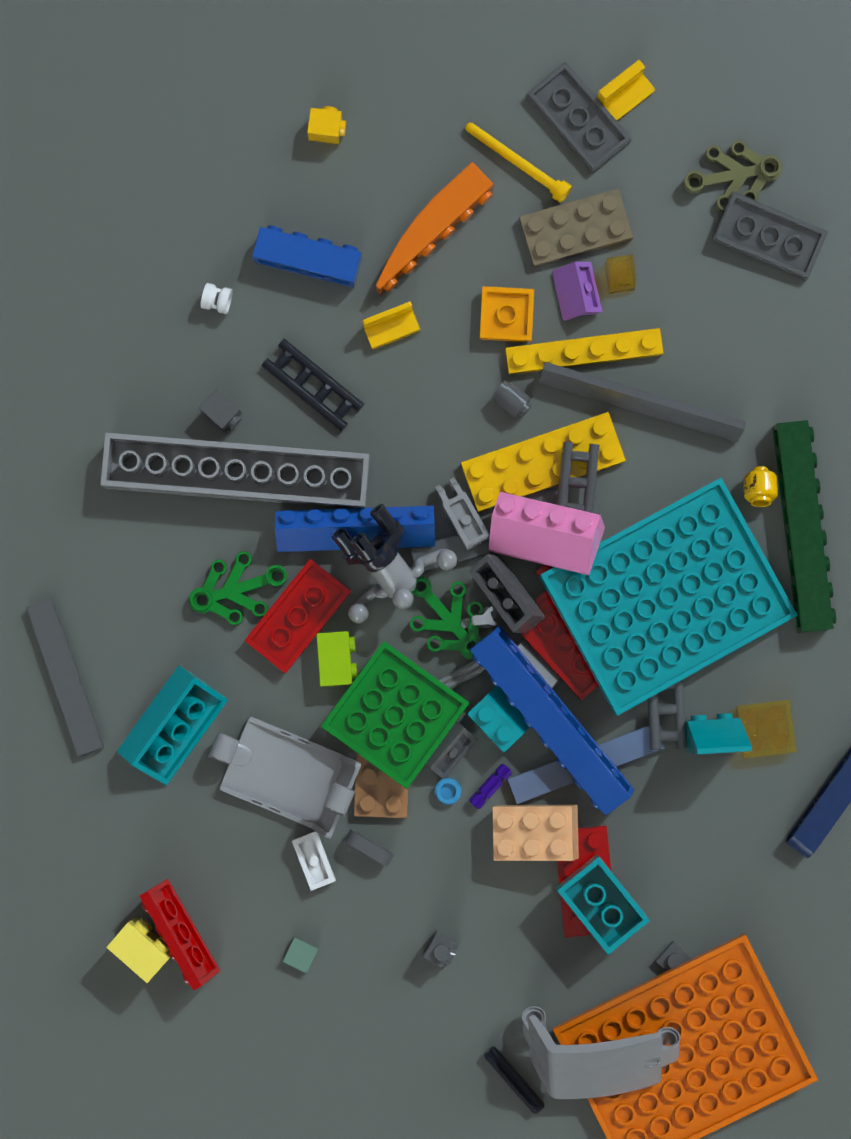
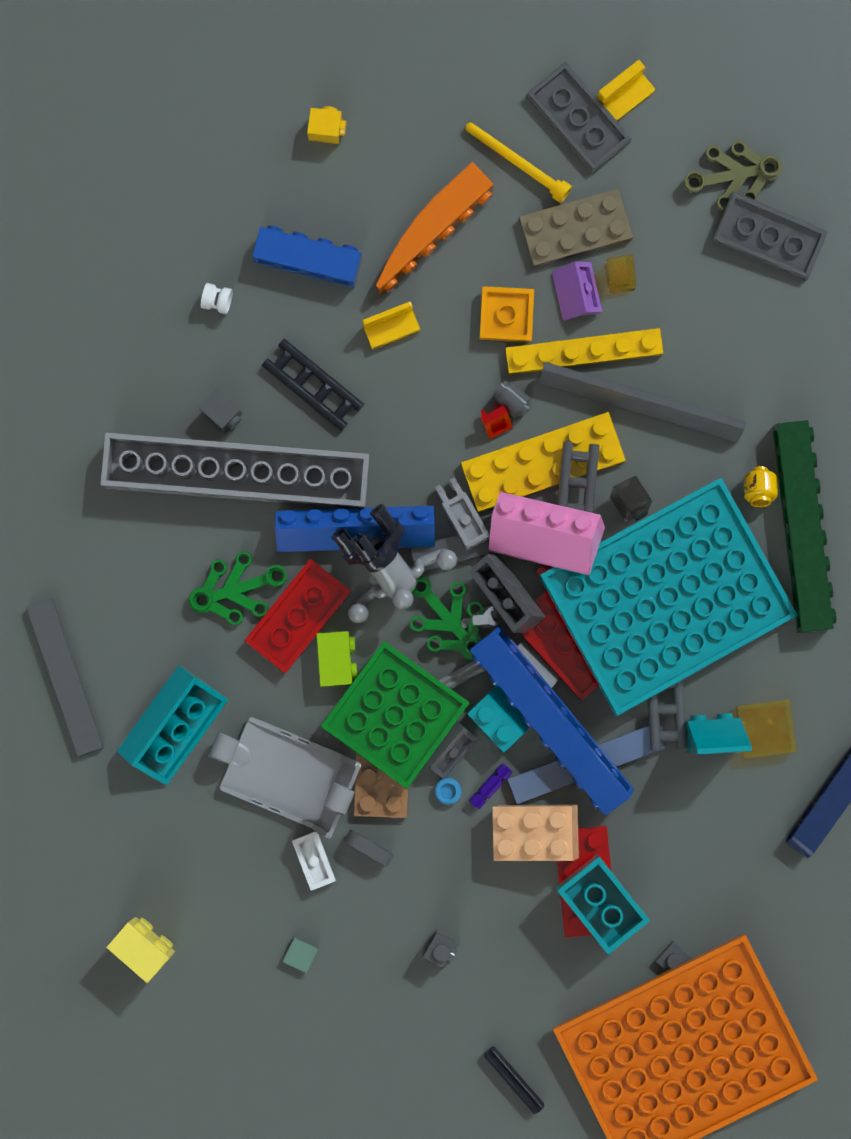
red plate [140,879,220,991] -> none
light grey panel [522,1006,680,1099] -> none
none -> red tile [480,403,513,439]
none -> clear smoke brick [610,475,652,522]

